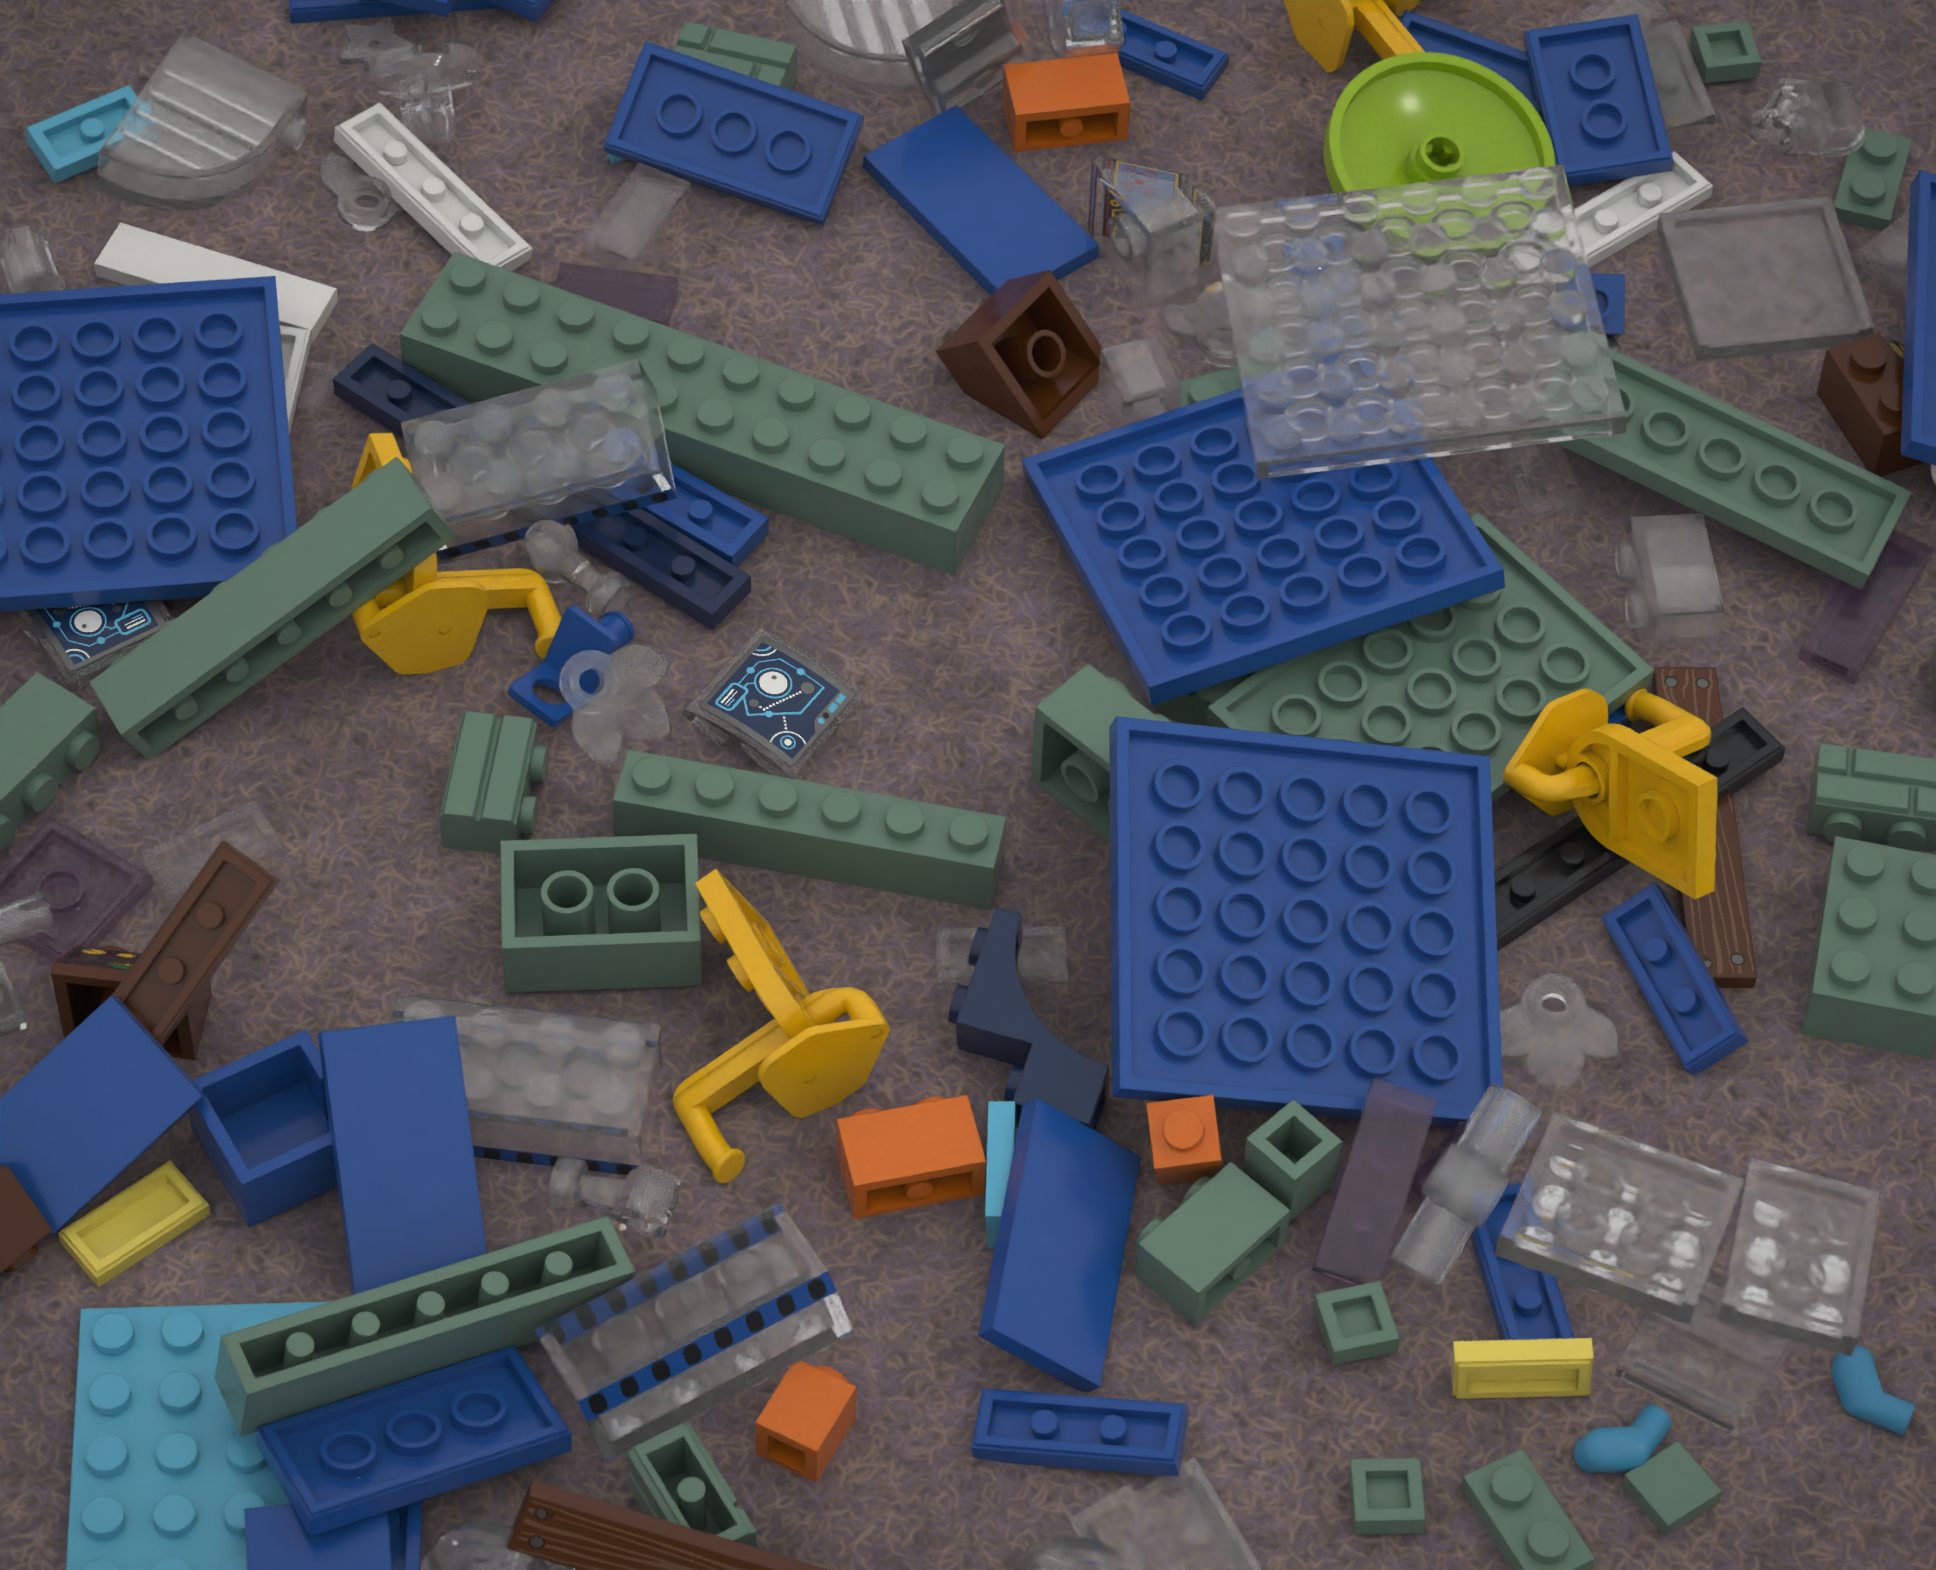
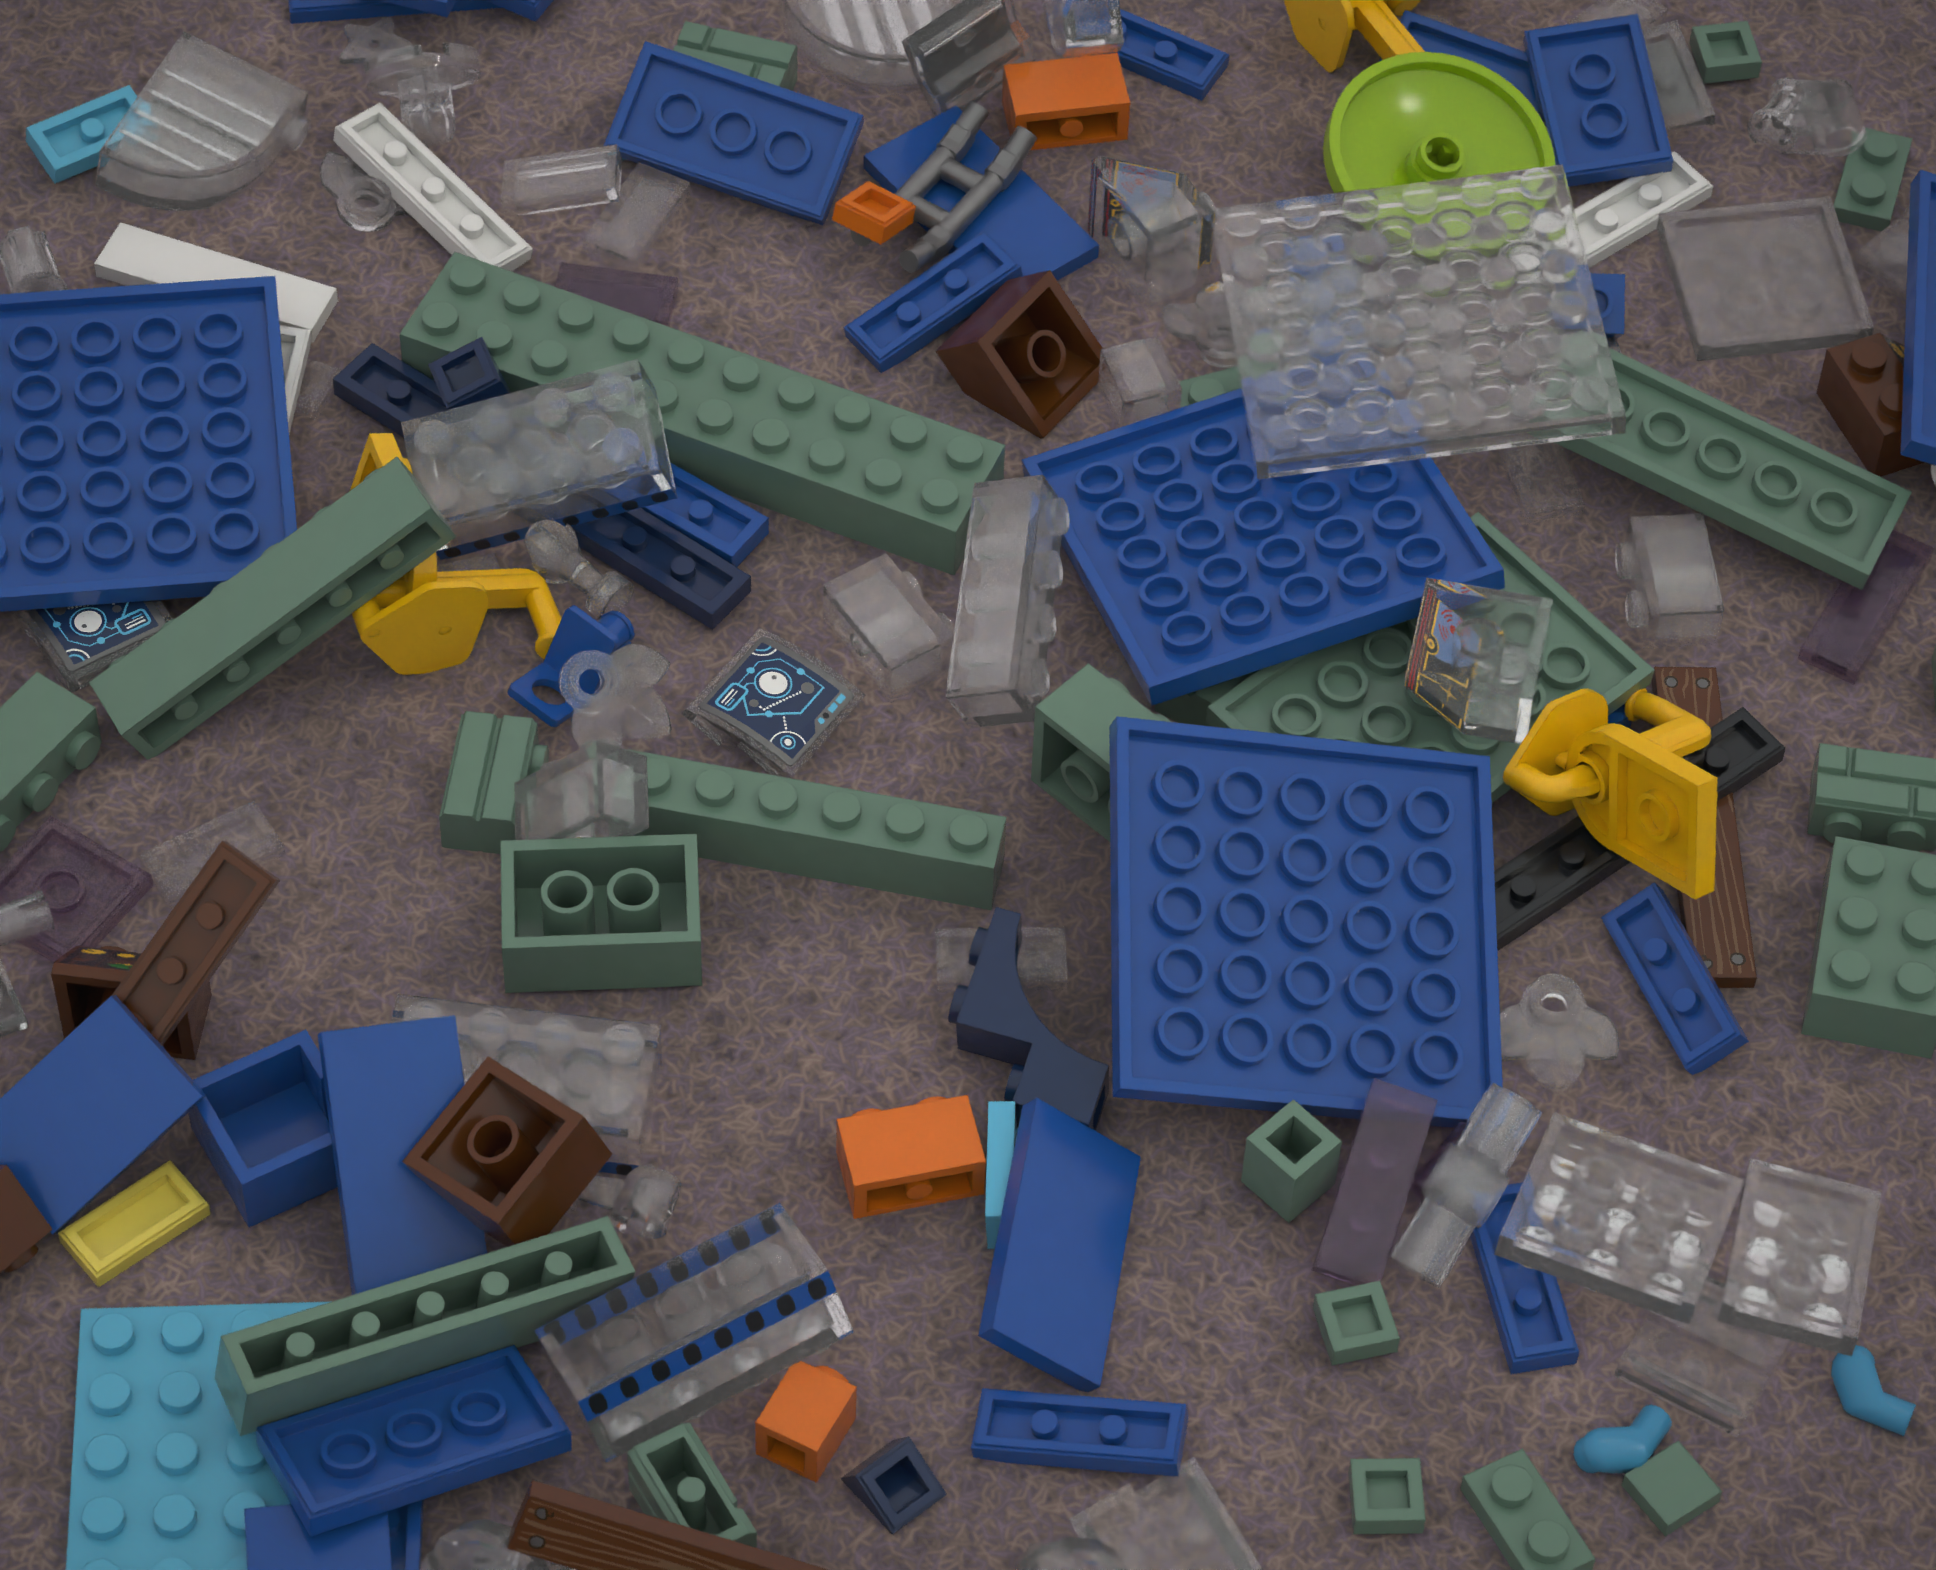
yellow plate [673,869,890,1184] -> none
sand green brick [1135,1161,1291,1326] -> none
orange brick [1146,1095,1224,1185] -> none
light yellow tile [1451,1338,1594,1399] -> none
none -> reddish brown slope [402,1056,612,1247]
none -> dark blue slope [428,337,515,429]
none -> clear tile [501,144,622,216]
none -> clear brick [514,739,649,840]
none -> clear brick [823,553,958,703]
none -> orange tile [832,181,916,245]
none -> dark blue slope [841,1436,947,1534]
none -> blue tile [844,230,1022,373]
none -> flat silver piece [851,101,1037,273]
none -> clear brick [945,475,1070,727]
none -> clear slope [1404,578,1553,744]

